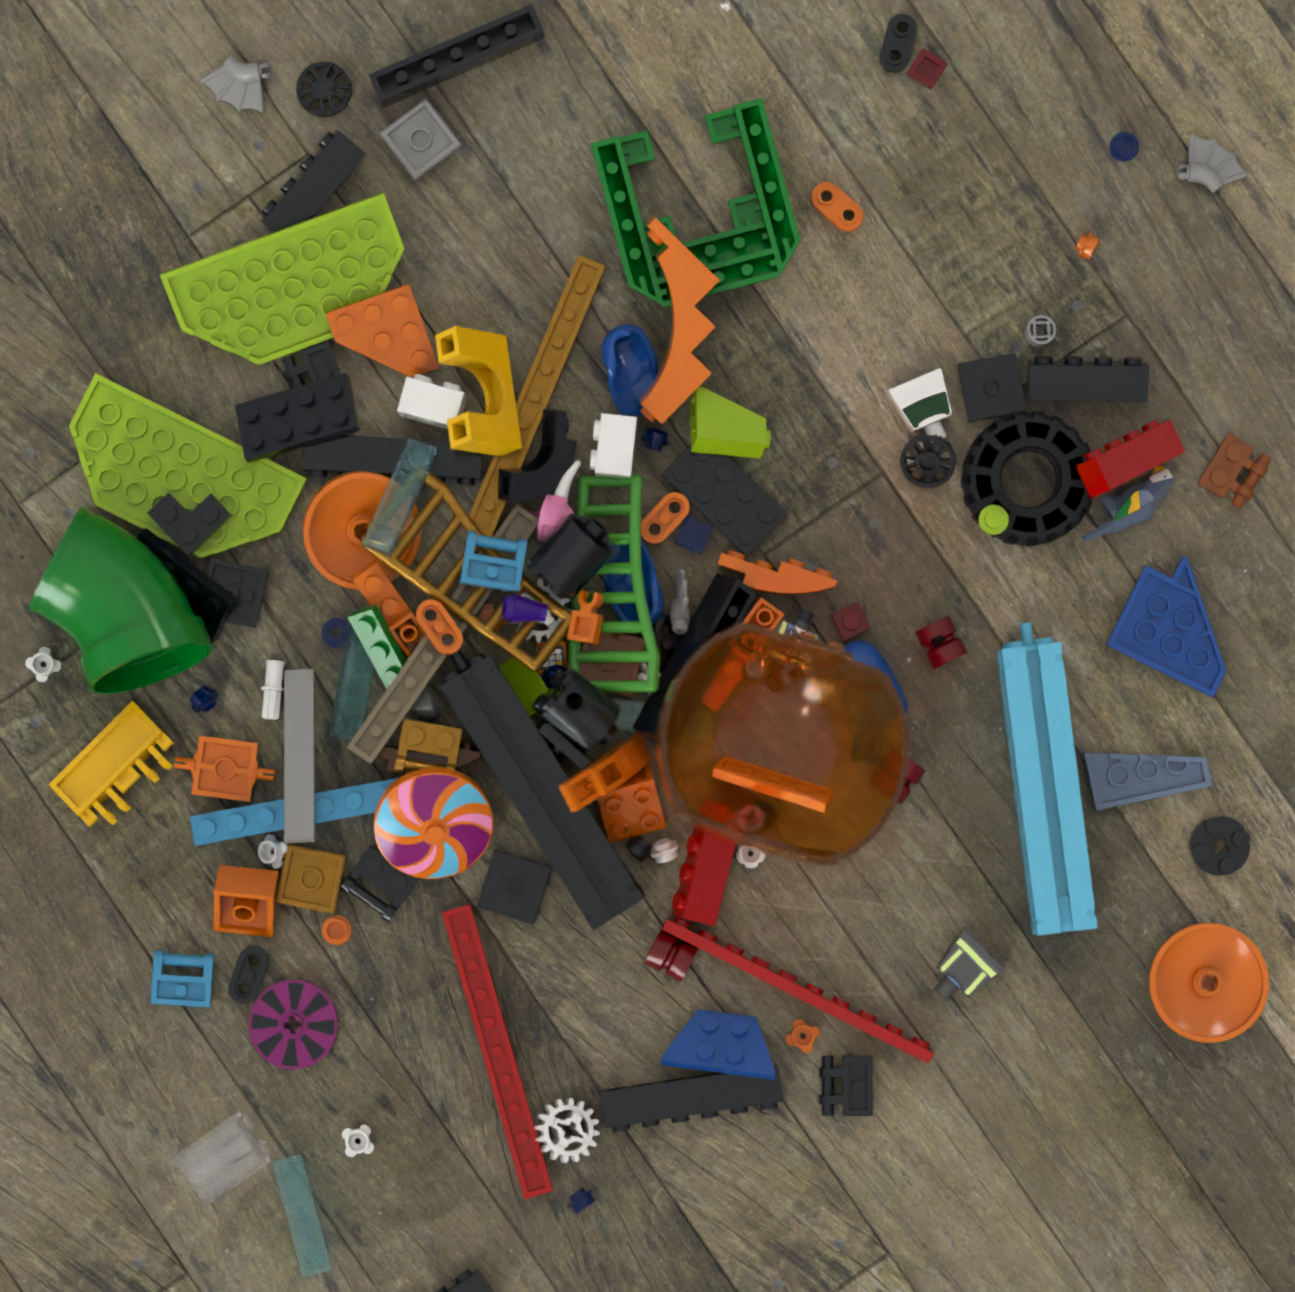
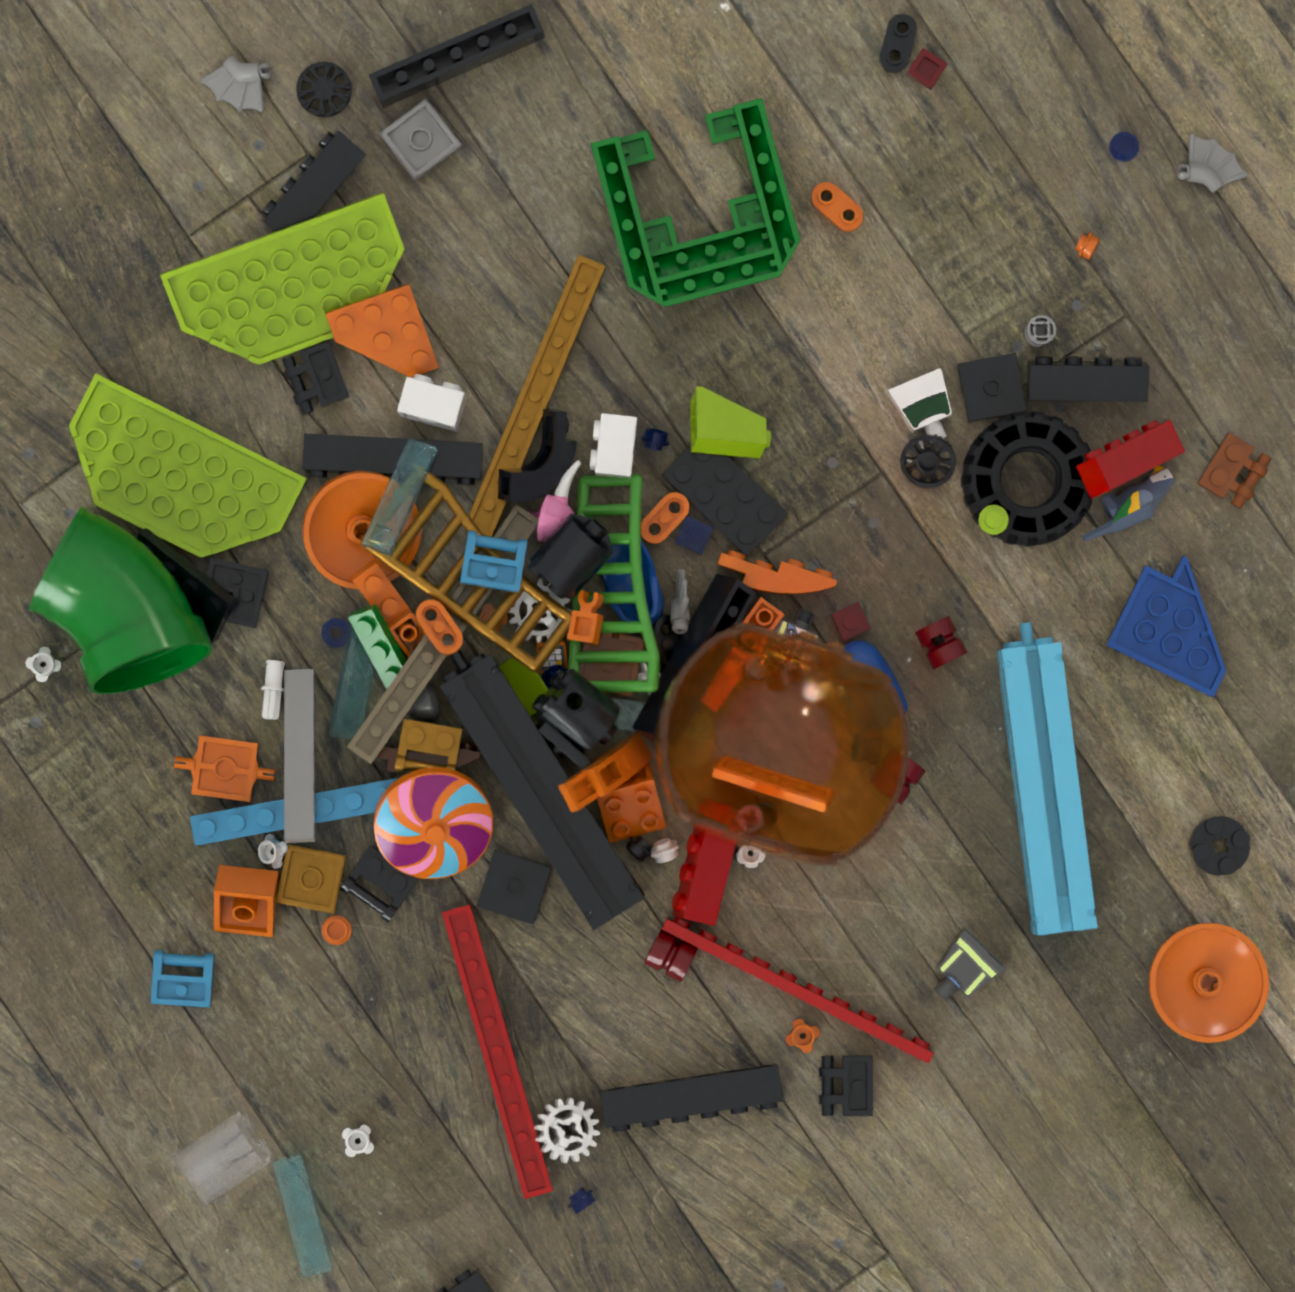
yellow hinge [48,701,174,827] -> none
black plate [147,493,232,556] -> none
clear blue plate [189,686,218,713] -> none
black plate [229,945,269,1004] -> none
black plate [235,373,360,463] -> none
magenta piece [248,980,338,1069] -> none
yellow arch [435,326,522,457] -> none
dark purple cone [502,593,547,623] -> none
blue hair [601,324,658,417] -> none
orange arch [639,215,720,424] -> none
blue wing [661,1009,776,1080] -> none
sand blue wing [1083,752,1212,811] -> none

